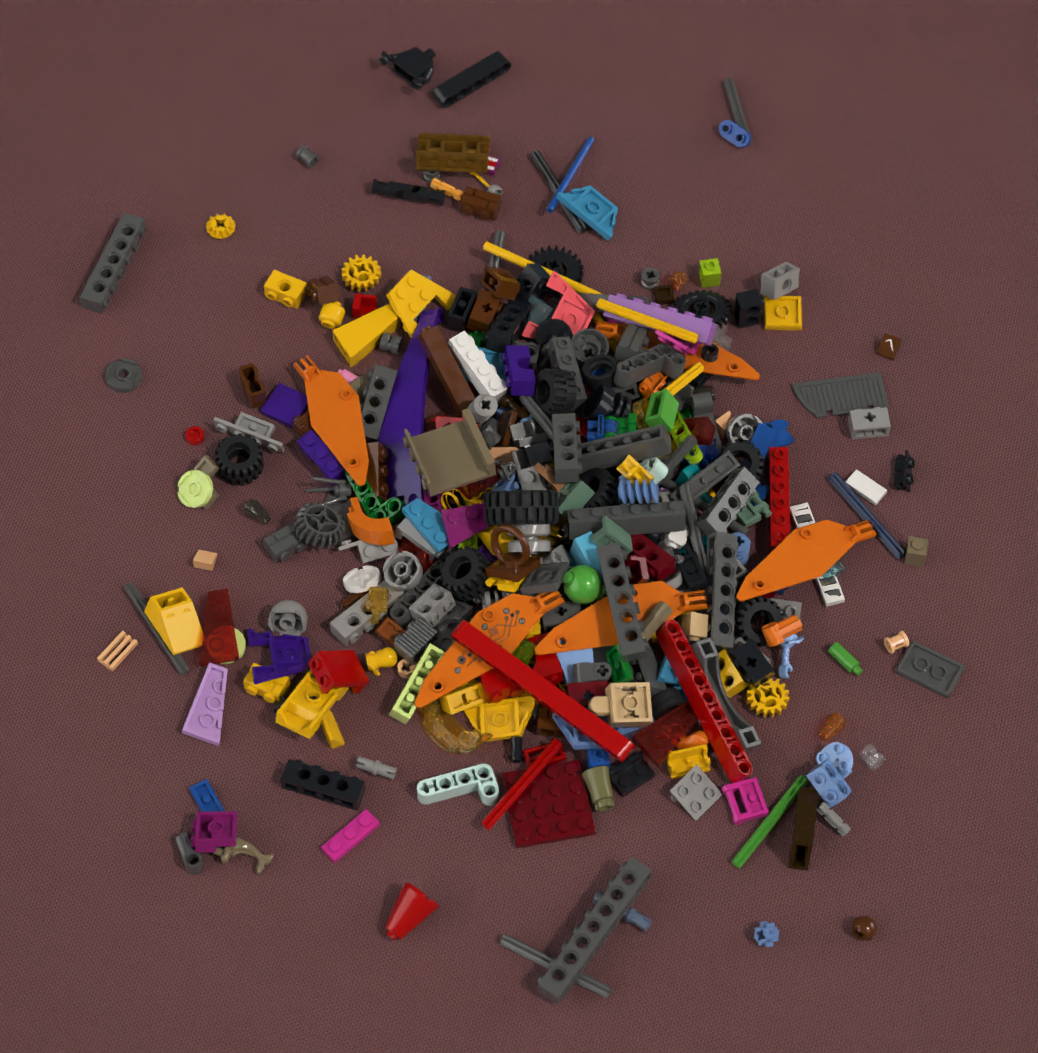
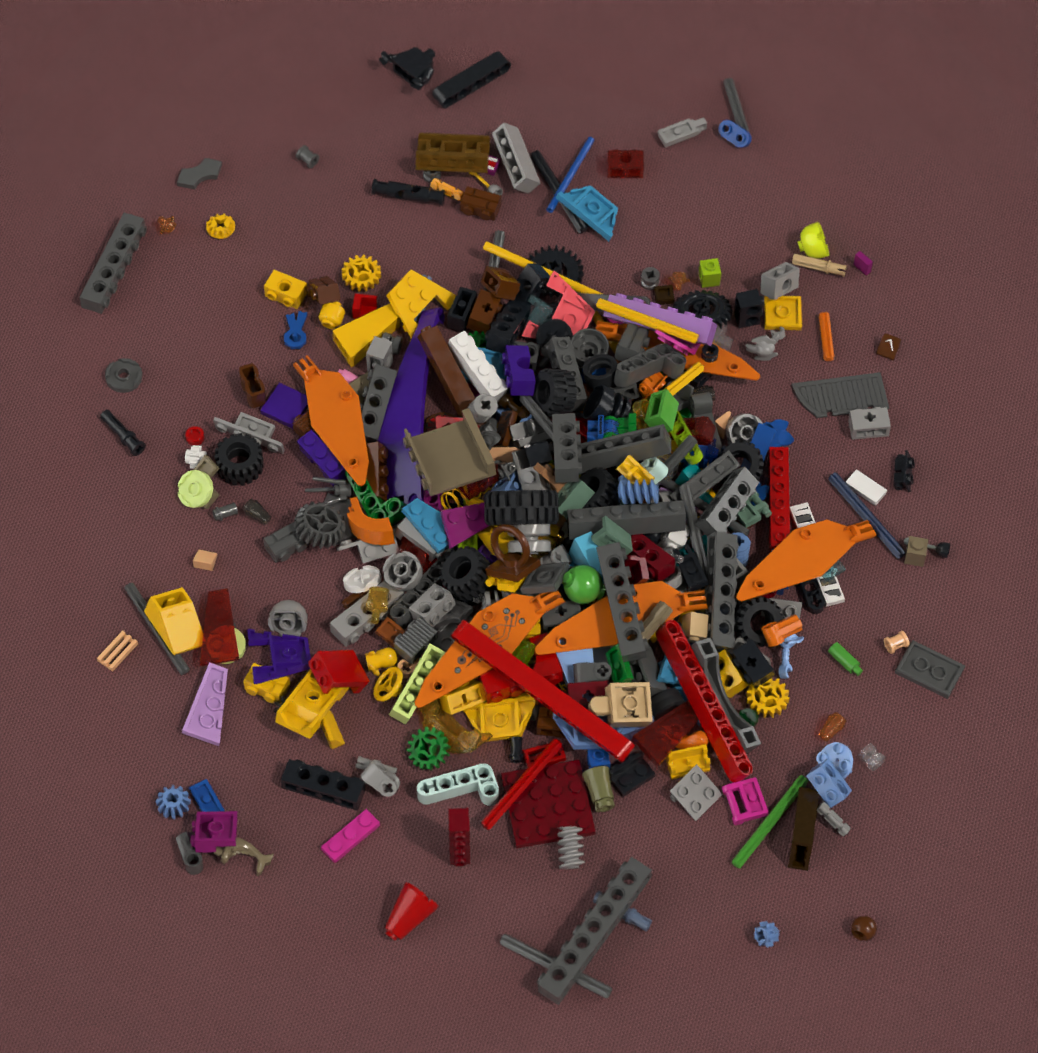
none -> black pin [100,409,146,456]
none -> medium blue gear [156,784,191,820]
none -> clear orange plant [157,215,176,234]
none -> dark grey tile [177,158,222,190]
none -> white gear [185,445,207,469]
none -> dark grey pin [212,502,238,521]
none -> blue piece [284,311,308,349]
none -> light grey piece [361,759,400,797]
none -> light grey brick [366,336,393,372]
none -> yellow piece [373,667,403,702]
none -> green gear [407,727,451,771]
none -> dark red brick [448,808,470,867]
none -> light grey brick [492,123,540,194]
none -> light grey piece [557,826,584,869]
none -> clear red brick [607,149,644,178]
none -> light grey hinge [657,117,707,148]
none -> dark green tile [739,708,759,727]
none -> light grey piece [745,327,785,361]
none -> tan axle [792,254,847,277]
none -> neon yellow cylinder [798,222,829,259]
none -> black beam [799,578,825,614]
none -> orange axle [819,312,834,361]
none -> magenta tile [853,251,873,276]
none -> black hinge [904,537,951,558]

